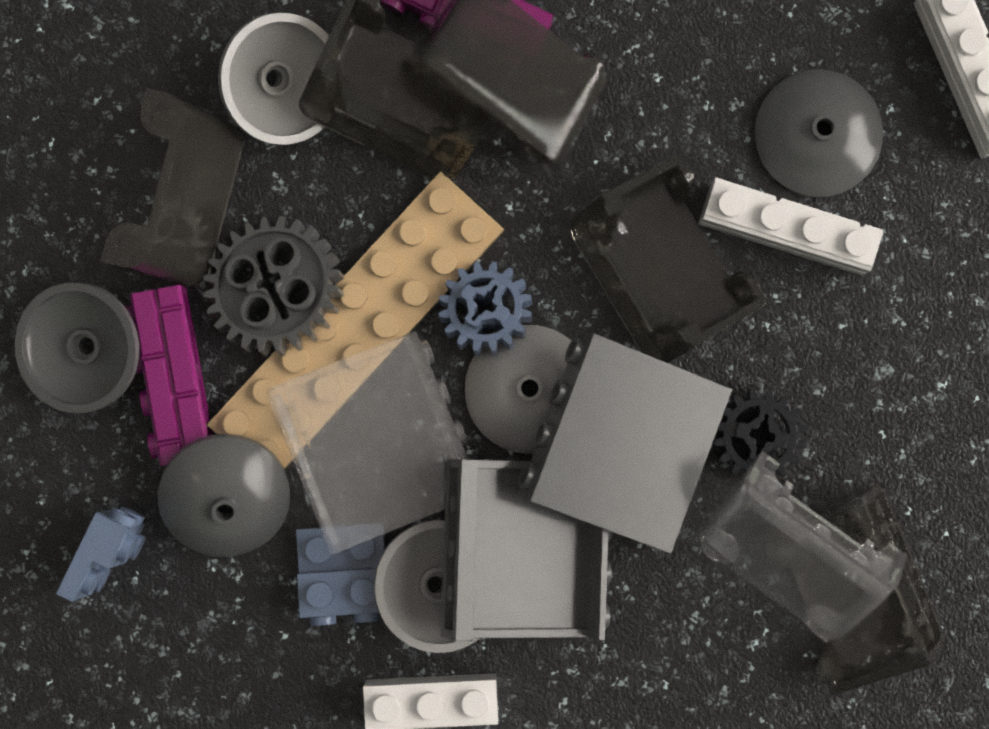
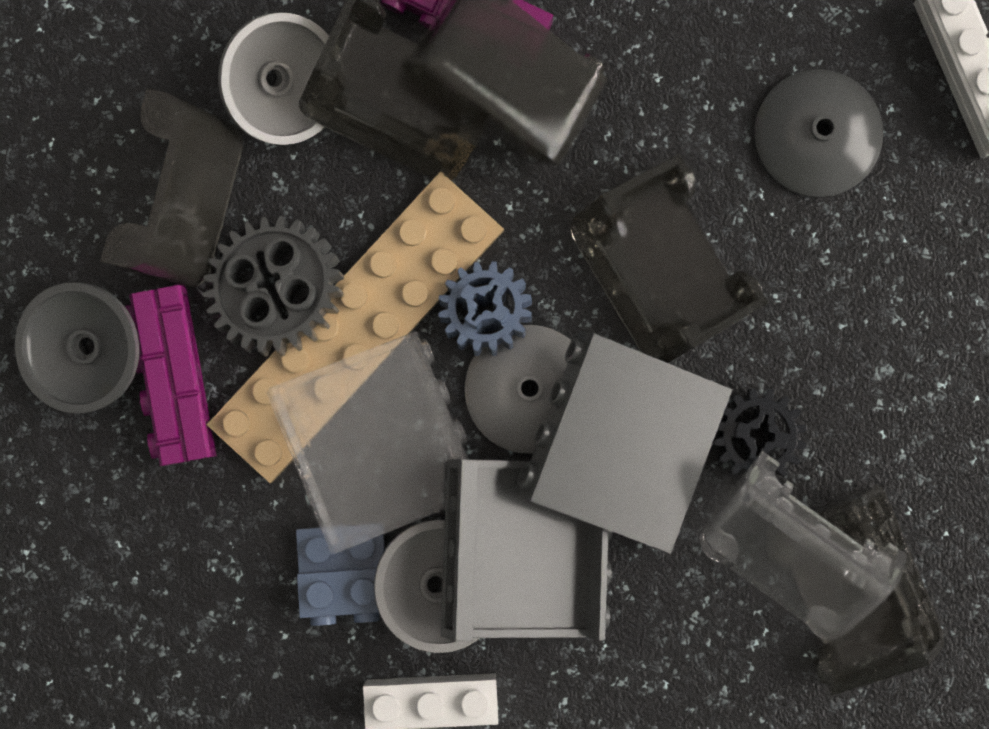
sand blue plate [56,506,145,602] -> none
dark grey dish [158,434,290,557] -> none
white brick [698,178,883,276] -> none

